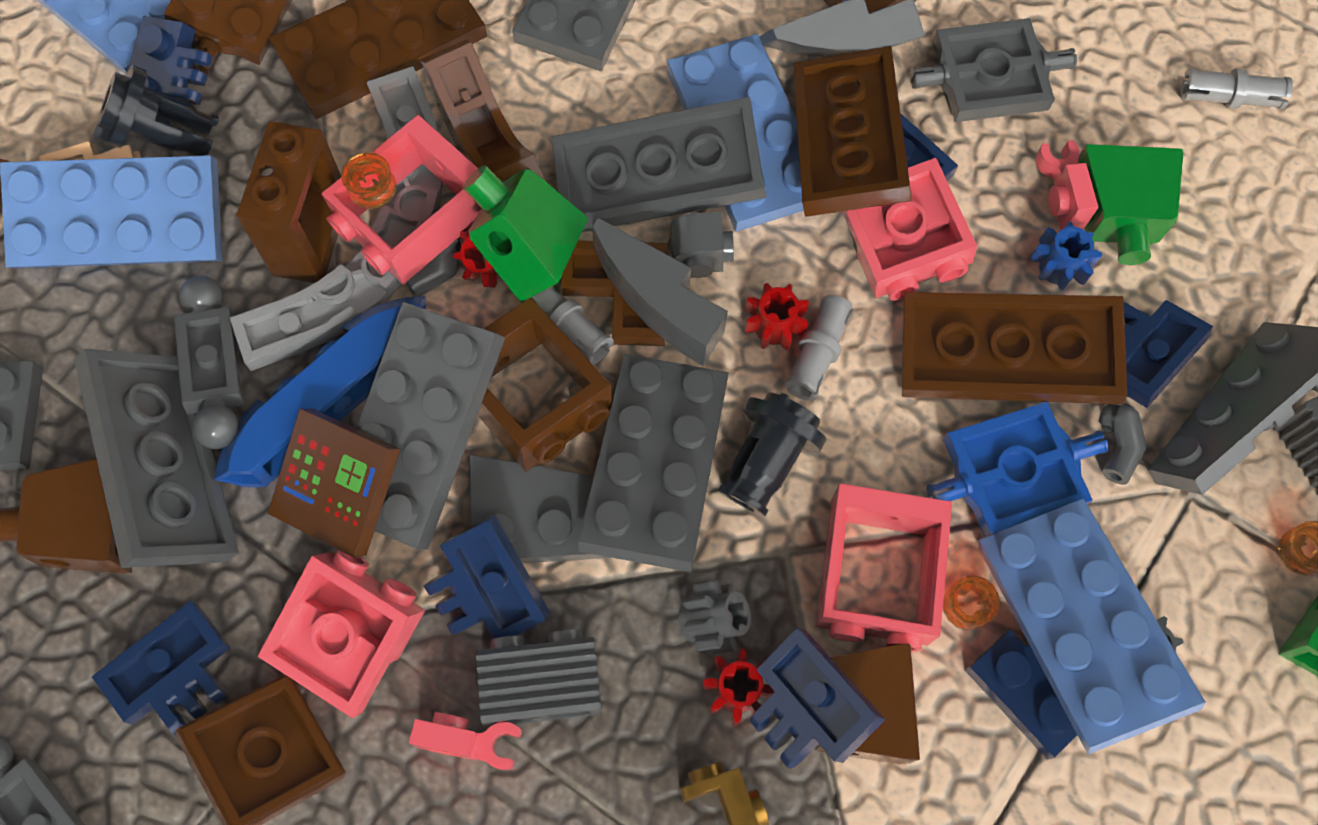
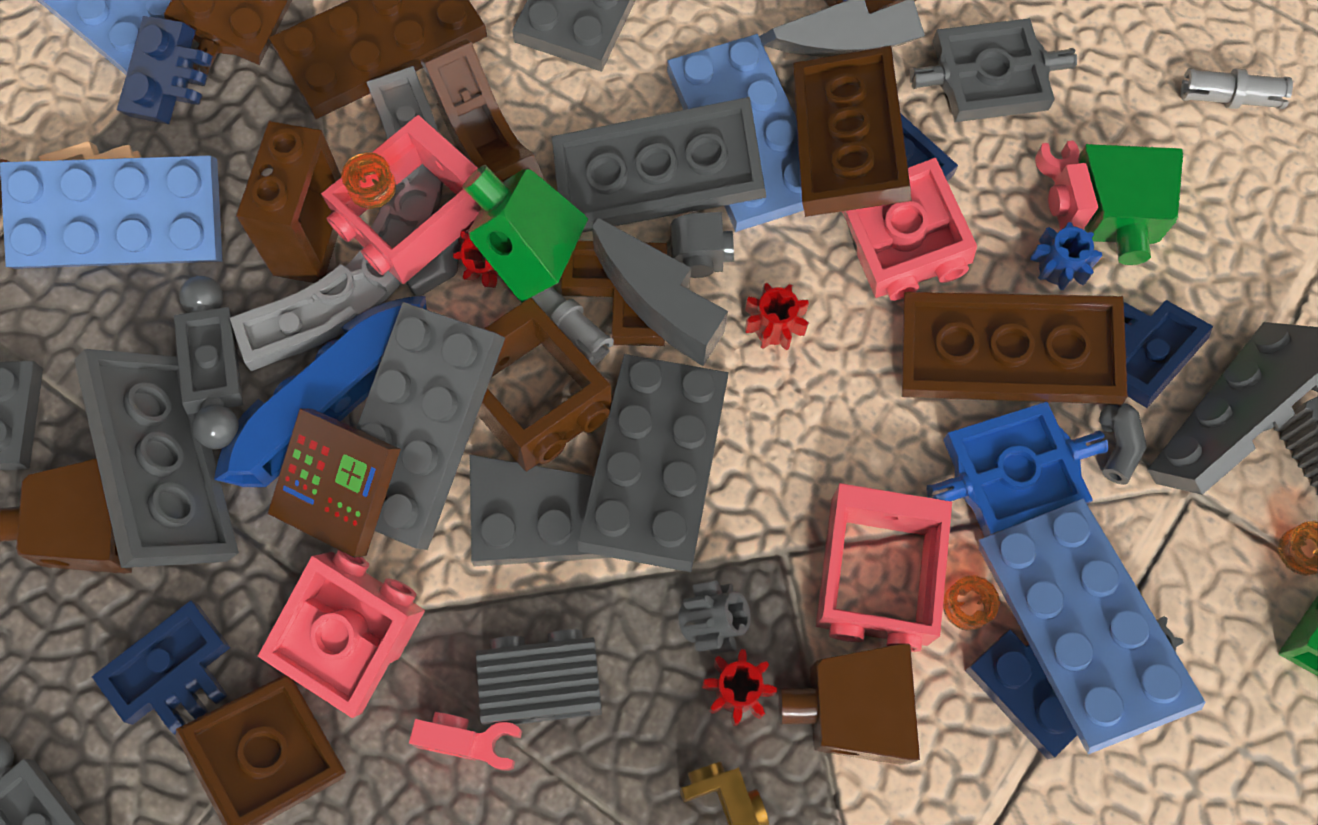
black piece [93,65,219,156] -> none
dark blue hinge [423,514,550,639] -> none
black piece [717,392,827,517] -> none
dark blue hinge [750,627,886,769] -> none
light grey pin [785,295,854,401] -> none

